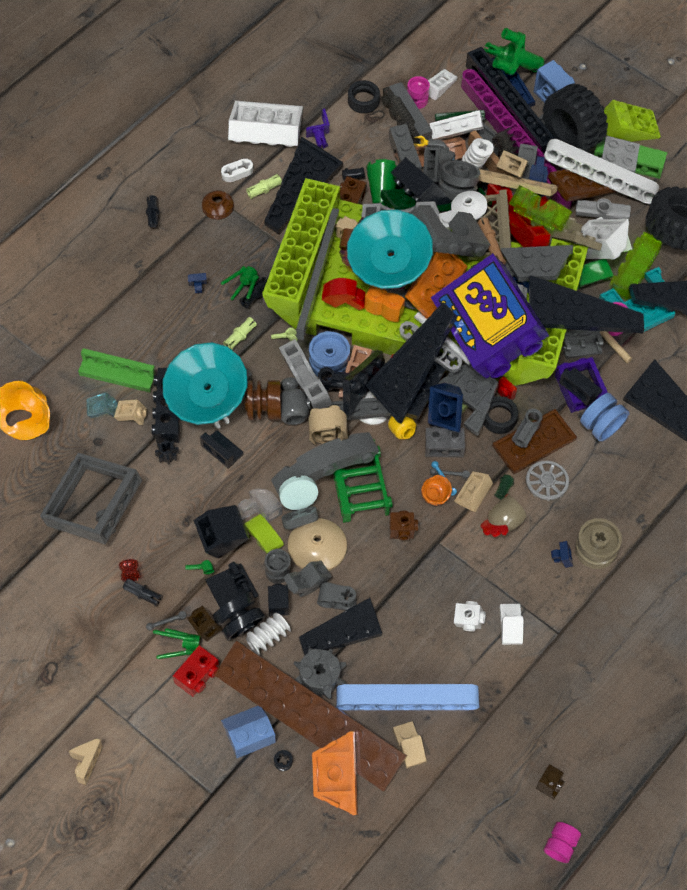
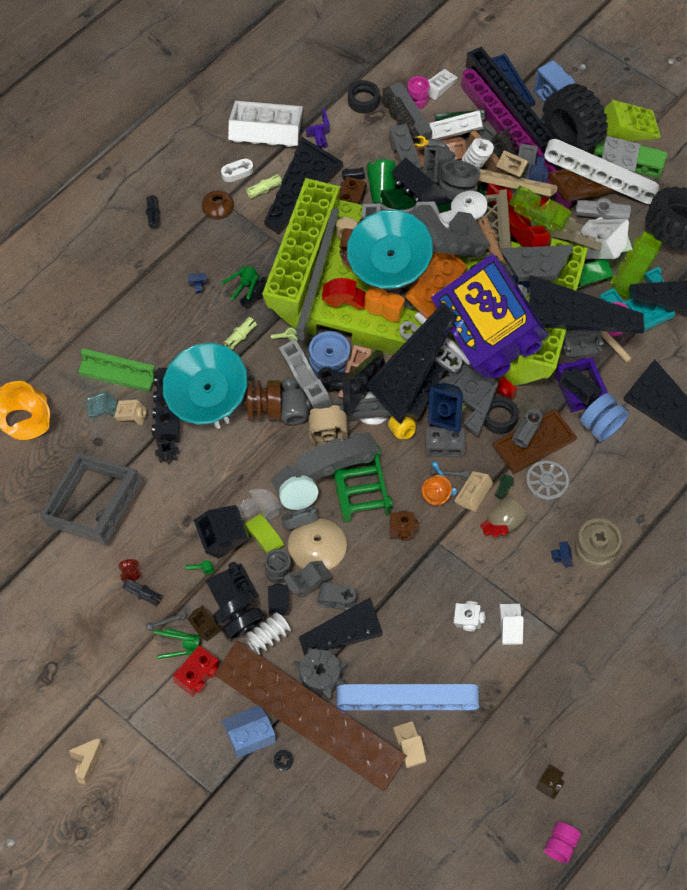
black panel [200,430,244,469] -> none
orange wing [312,731,358,815] -> none
green wheel [484,28,544,75] -> none

